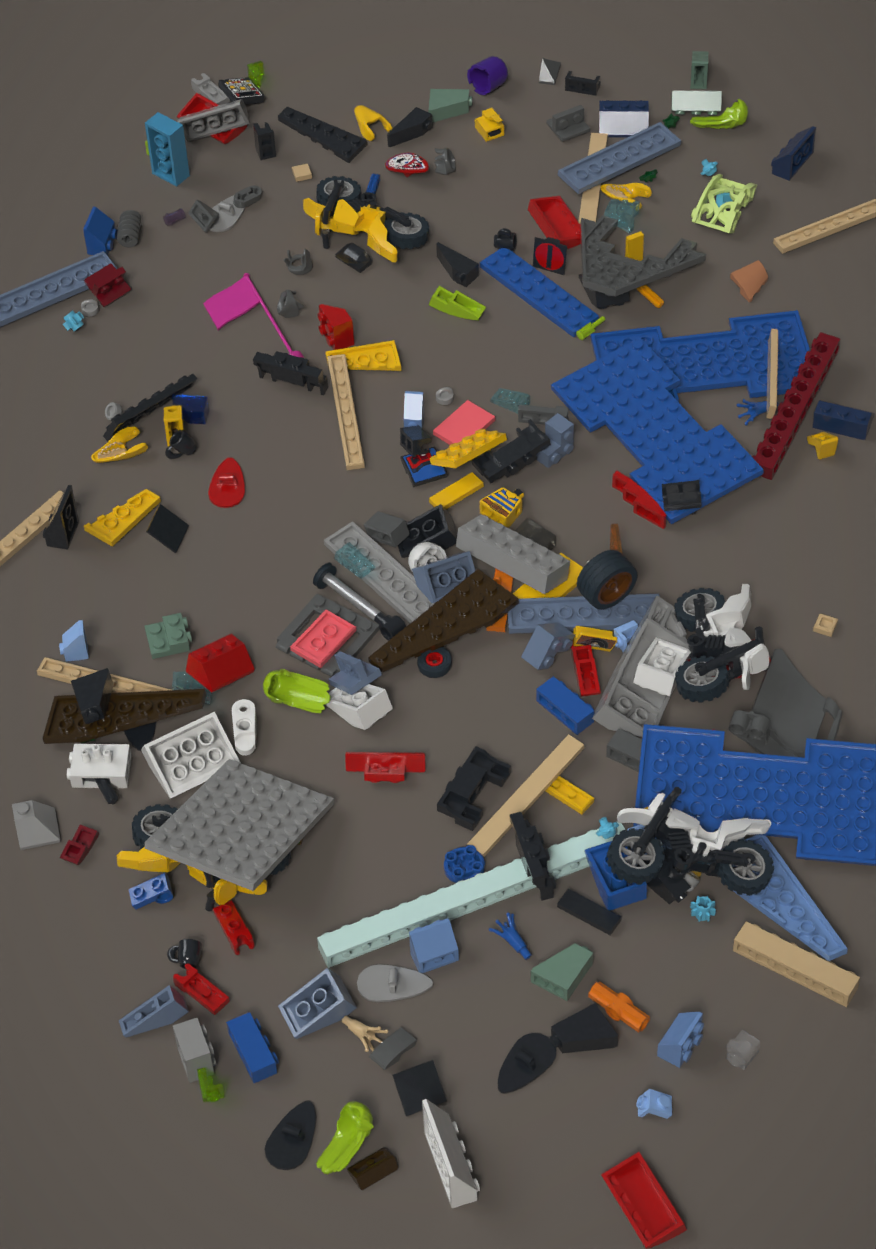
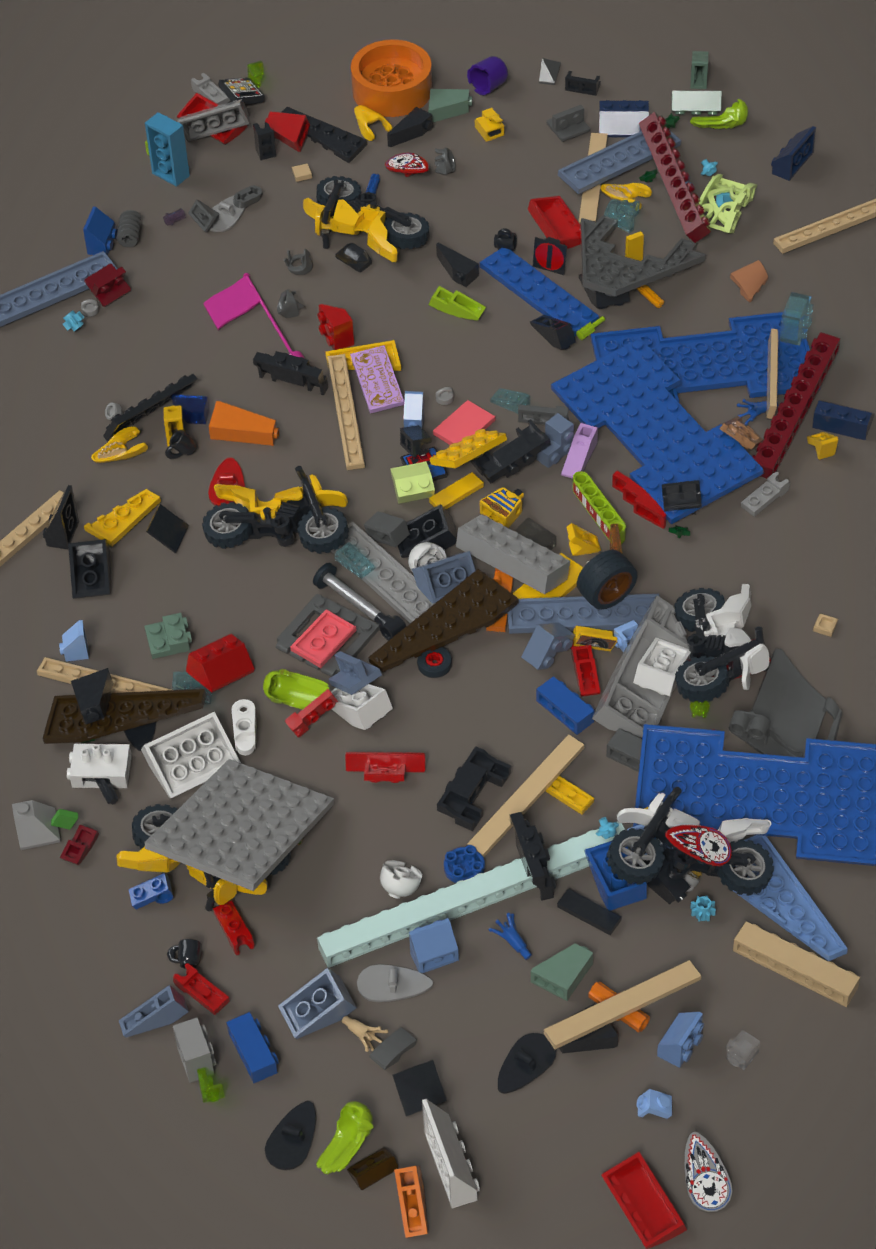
none -> bright green tile [51,809,78,830]
none -> black slope [68,539,110,599]
none -> piece [202,466,349,554]
none -> orange slope [209,401,279,446]
none -> red slope [265,111,310,152]
none -> red plate [285,689,338,738]
none -> lavender tile [350,345,404,414]
none -> orange wheel [351,40,432,117]
none -> white cylinder [380,860,423,898]
none -> yellowish green slope [390,461,435,504]
none -> orange slope [394,1166,428,1238]
none -> black slope [530,315,576,350]
none -> tan tile [544,960,701,1049]
none -> lavender slope [561,423,598,479]
none -> yellow slope [566,523,601,556]
none -> lime beam [573,471,626,545]
none -> dark red brick [638,112,711,243]
none -> shield [665,825,732,866]
none -> dark green piece [669,525,690,538]
none -> shield [684,1132,732,1212]
none -> clear neon green plate [690,701,710,718]
none -> medium nougat wing [719,416,763,450]
none -> light grey plate [741,472,790,517]
none -> clear light blue brick [780,292,814,346]

